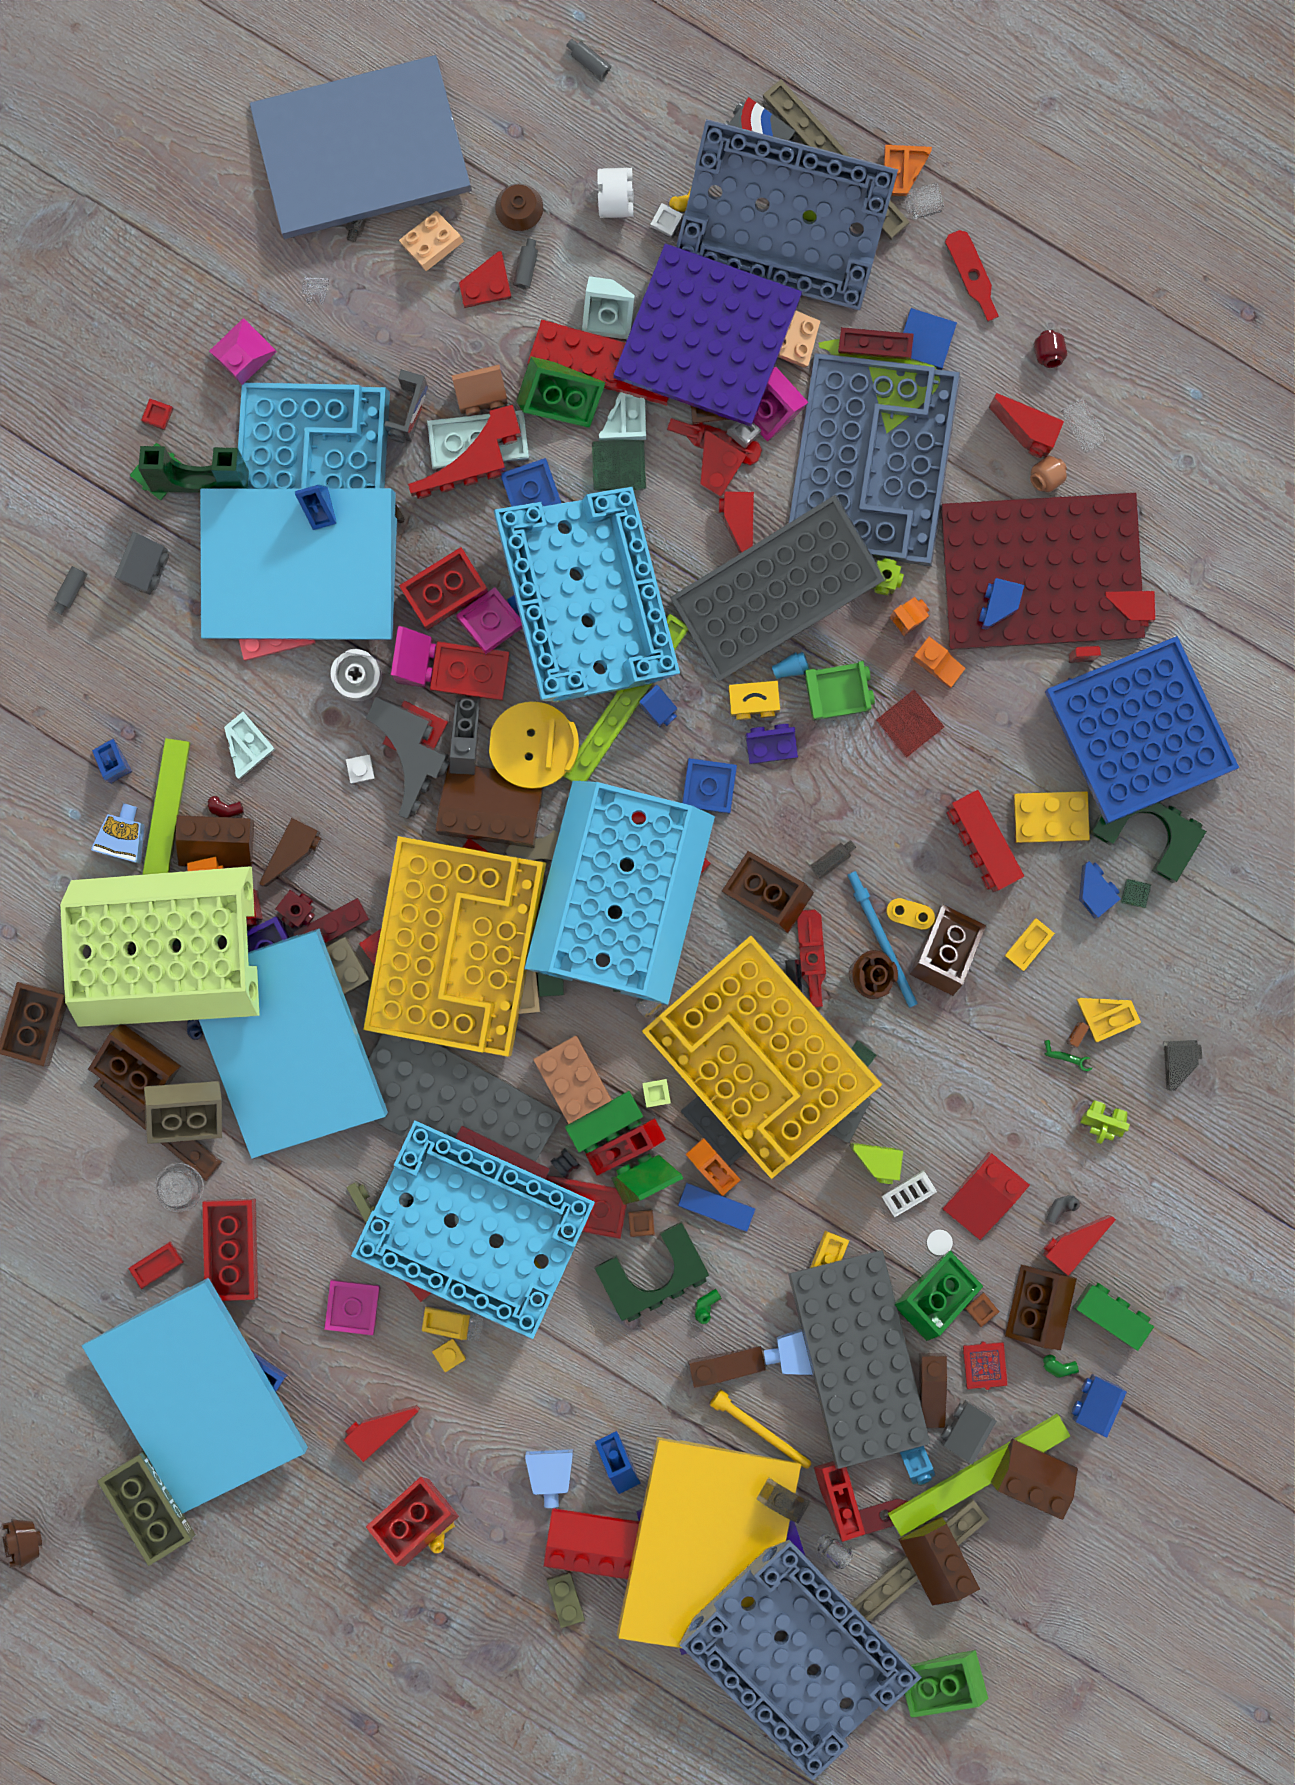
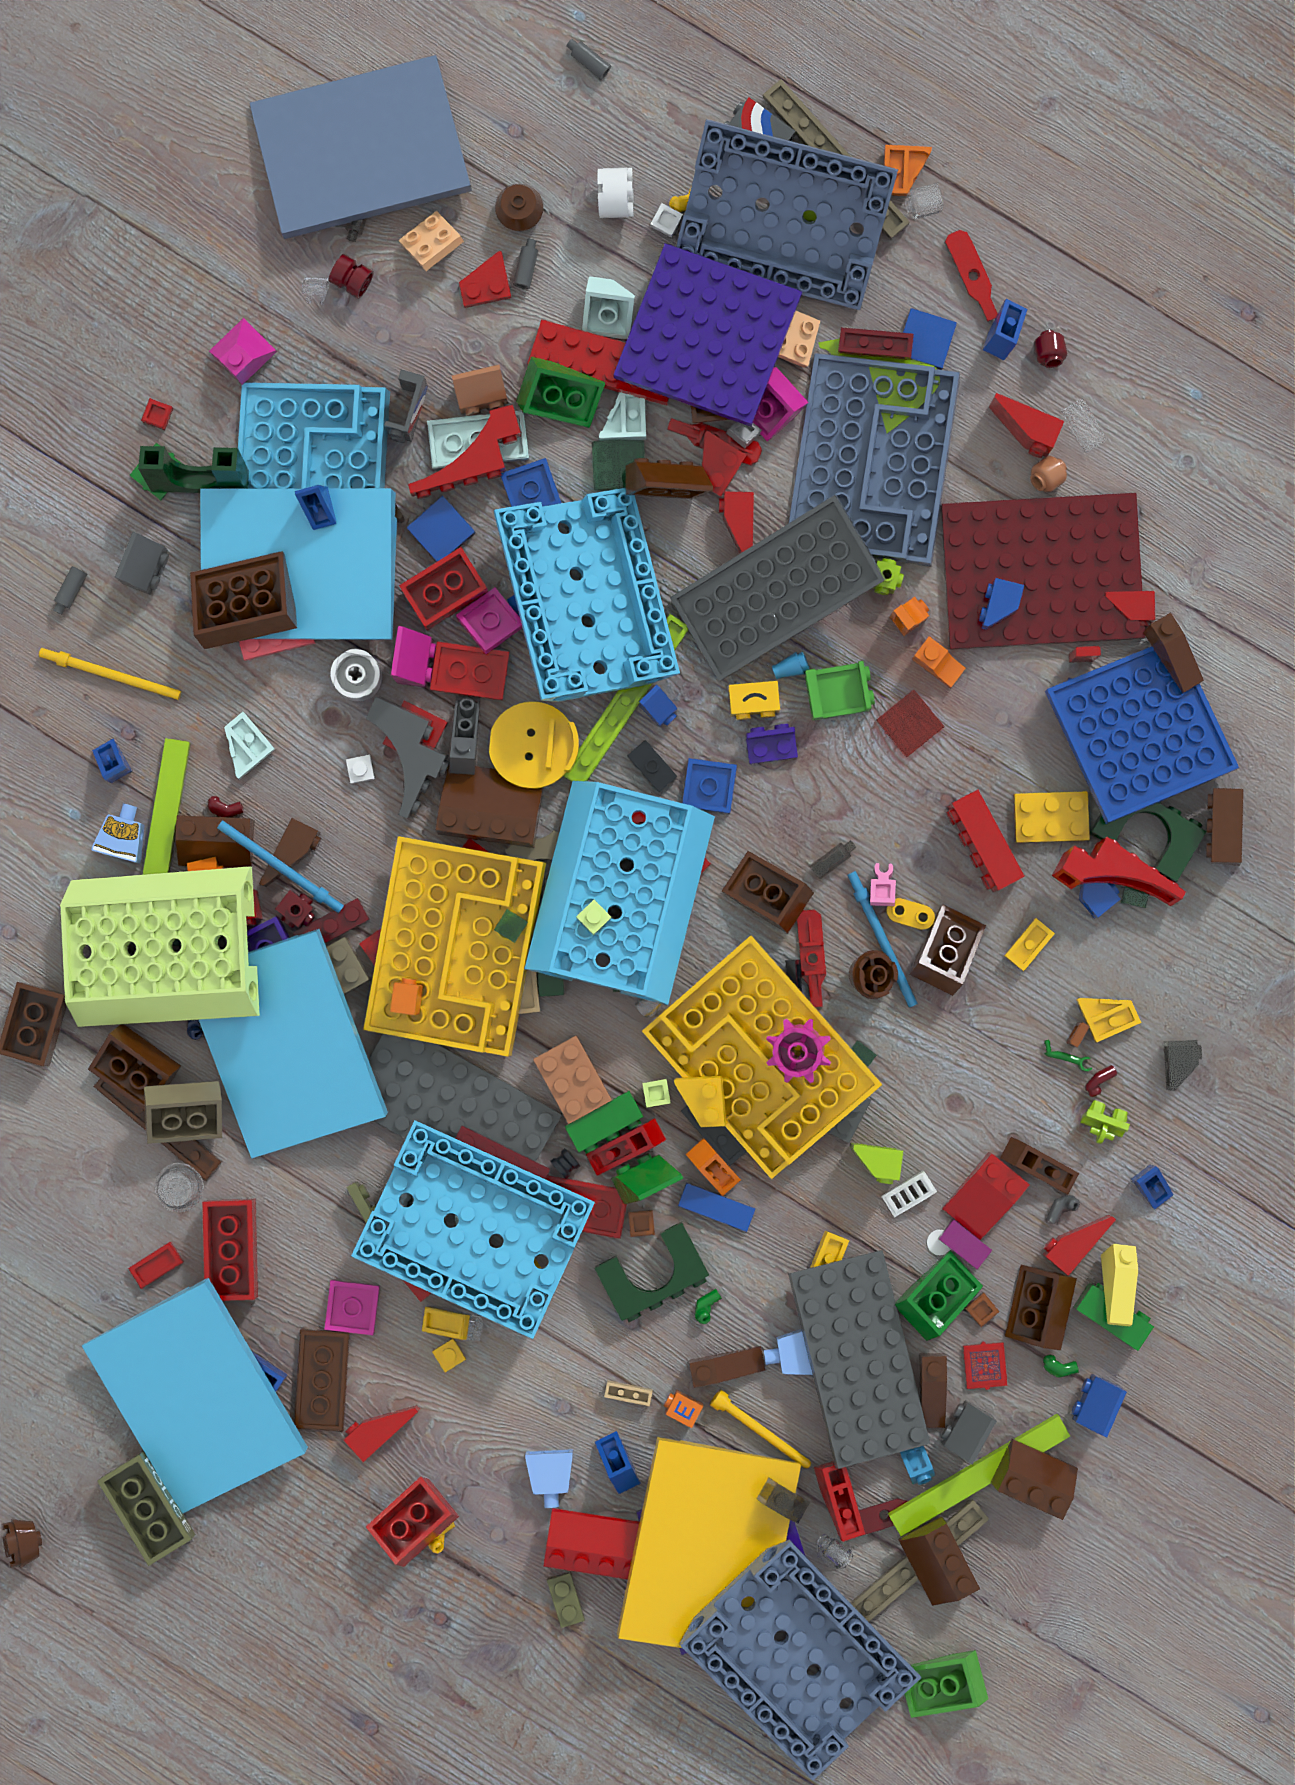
none -> yellow bar [39,648,181,700]
none -> reddish brown slope [190,551,297,649]
none -> dark azure bar [217,820,344,913]
none -> reddish brown tile [294,1329,350,1432]
none -> dark red wheel [328,254,374,299]
none -> orange brick [390,978,423,1015]
none -> blue tile [407,496,475,562]
none -> clear green tile [494,909,528,943]
none -> yellowish green plate [576,900,611,936]
none -> tan piece [604,1380,653,1406]
none -> reddish brown slope [626,458,713,499]
none -> black plate [627,740,677,792]
none -> orange brick [664,1390,703,1428]
none -> yellow wing [674,1076,727,1127]
none -> dark pink brick [766,1019,831,1083]
none -> bright pink plate [870,863,896,906]
none -> magenta tile [938,1219,992,1270]
none -> blue slope [983,299,1027,360]
none -> reddish brown slope [1000,1137,1079,1195]
none -> red arch [1052,837,1186,906]
none -> dark red arm [1085,1065,1117,1097]
none -> light yellow slope [1101,1244,1138,1327]
none -> blue slope [1131,1164,1174,1210]
none -> reddish brown slope [1143,612,1204,693]
none -> reddish brown slope [1206,788,1244,866]

